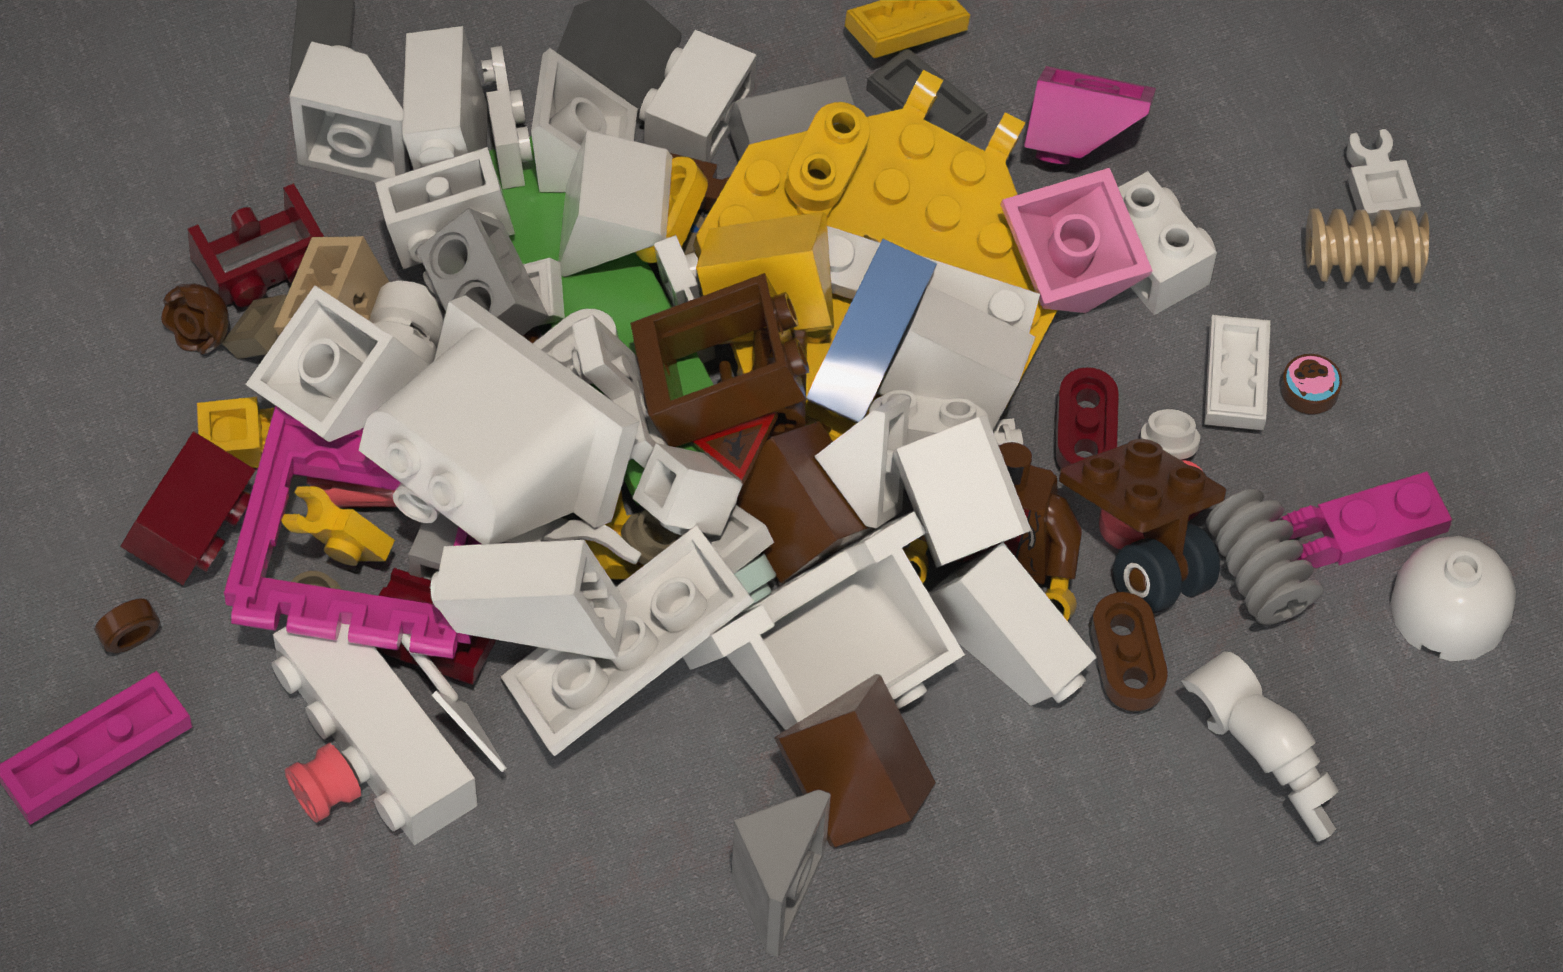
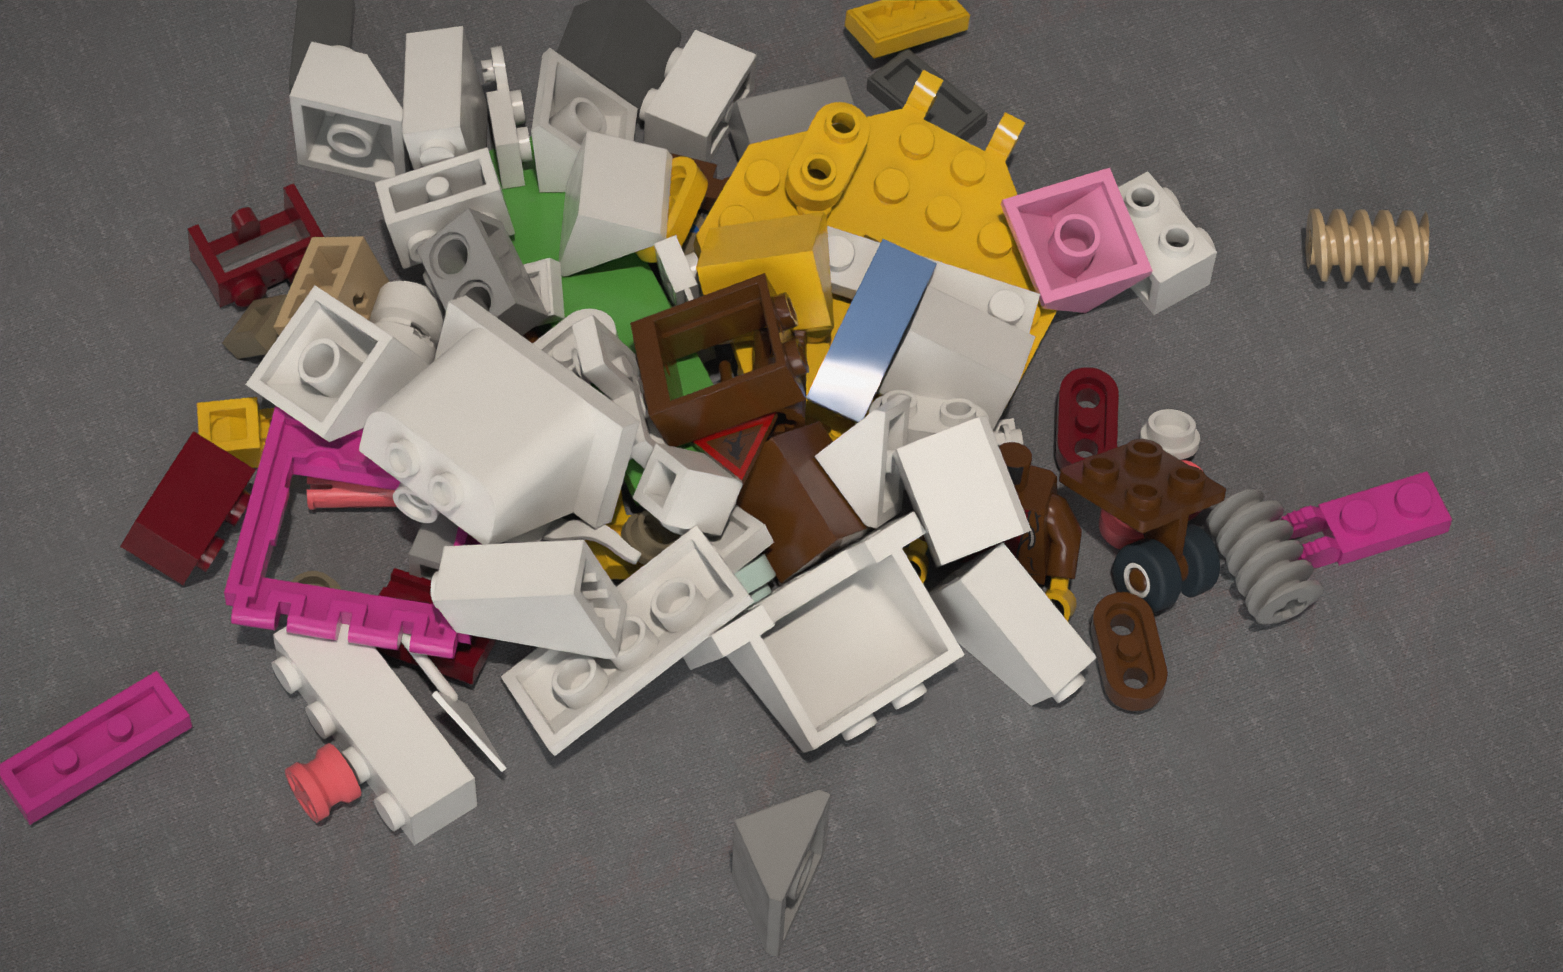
reddish brown tile [94,598,160,653] -> none
reddish brown plate [161,283,229,354] -> none
yellow plate [281,486,395,566] -> none
reddish brown slope [774,674,936,847] -> none
dark pink slope [1024,66,1156,164] -> none
white piece [1181,652,1339,841] -> none
white plate [1204,315,1270,430] -> none
tile [1281,354,1342,414] -> none
white plate [1346,129,1421,225] -> none
white cylinder [1390,536,1516,661] -> none

